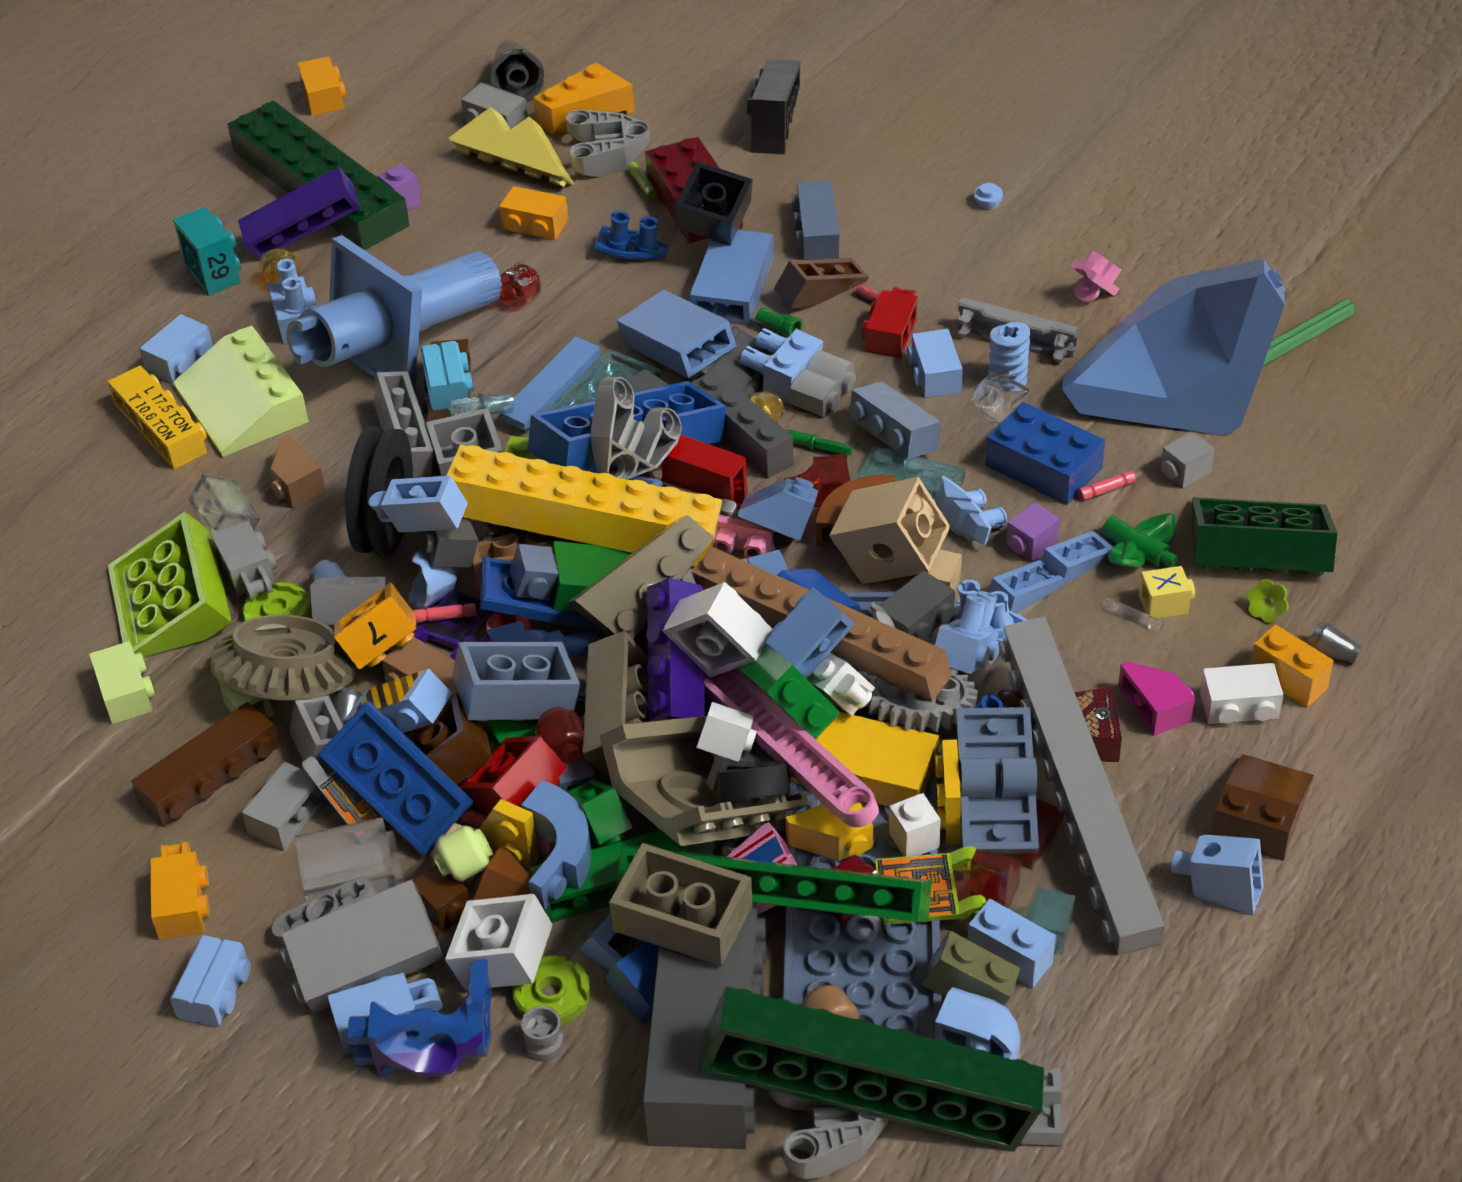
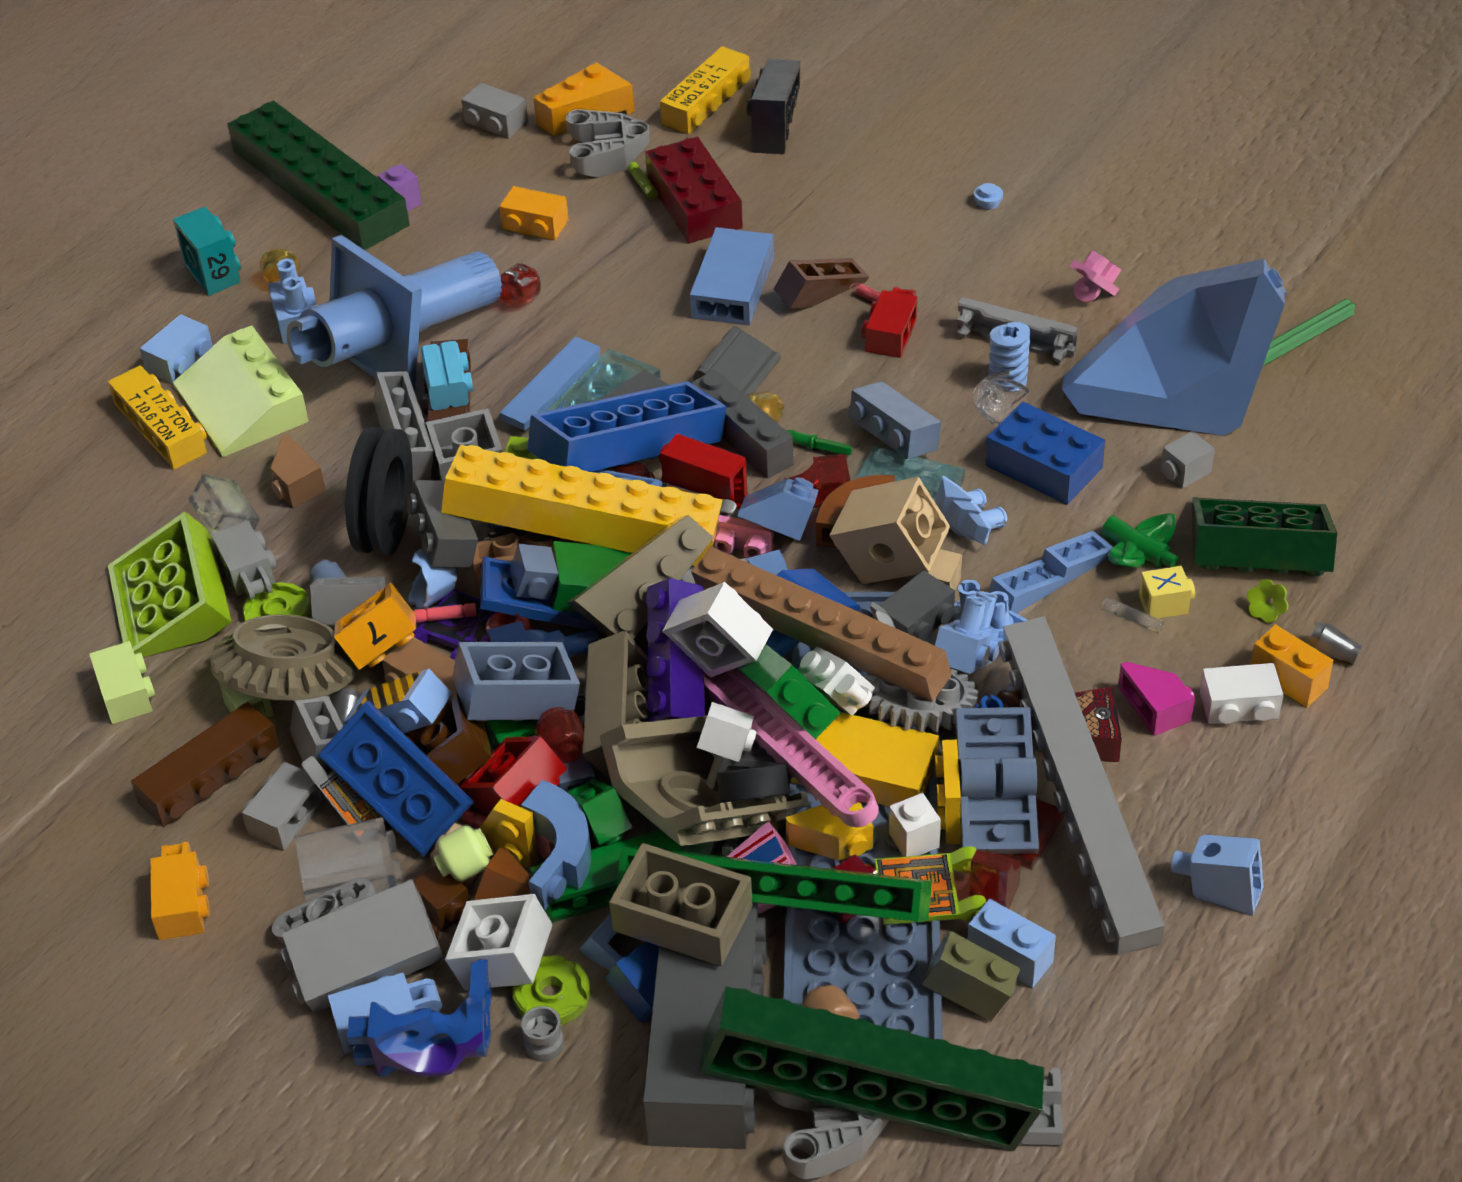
light blue brick [170,935,251,1027] -> none
dark purple brick [238,167,360,261] -> none
light orange brick [297,56,347,116] -> none
light blue brick [369,476,468,532] -> none
light yellow slope [449,107,574,187] -> none
clear light blue axle [449,393,514,416] -> none
dark grey cone [489,40,544,101] -> none
light grey connector [590,377,682,480] -> none
blue connector [594,211,668,260] -> none
medium blue brick [616,290,736,378] -> none
black brick [675,161,753,245] -> none
light blue brick [740,328,823,404] -> none
green pin [755,307,803,338] -> none
medium blue brick [765,587,855,678] -> none
light grey brick [790,350,856,417] -> none
sand blue brick [792,180,839,260] -> none
light blue brick [907,329,962,398] -> none
light blue brick [935,987,1021,1059] -> none
medium lavender brick [1007,502,1060,562] -> none
clear light blue brick [1028,887,1075,955] -> none
coral wheel [1077,470,1136,501] -> none
reddish brown slope [1211,754,1314,861] -> none
none -> yellow brick [660,46,751,135]

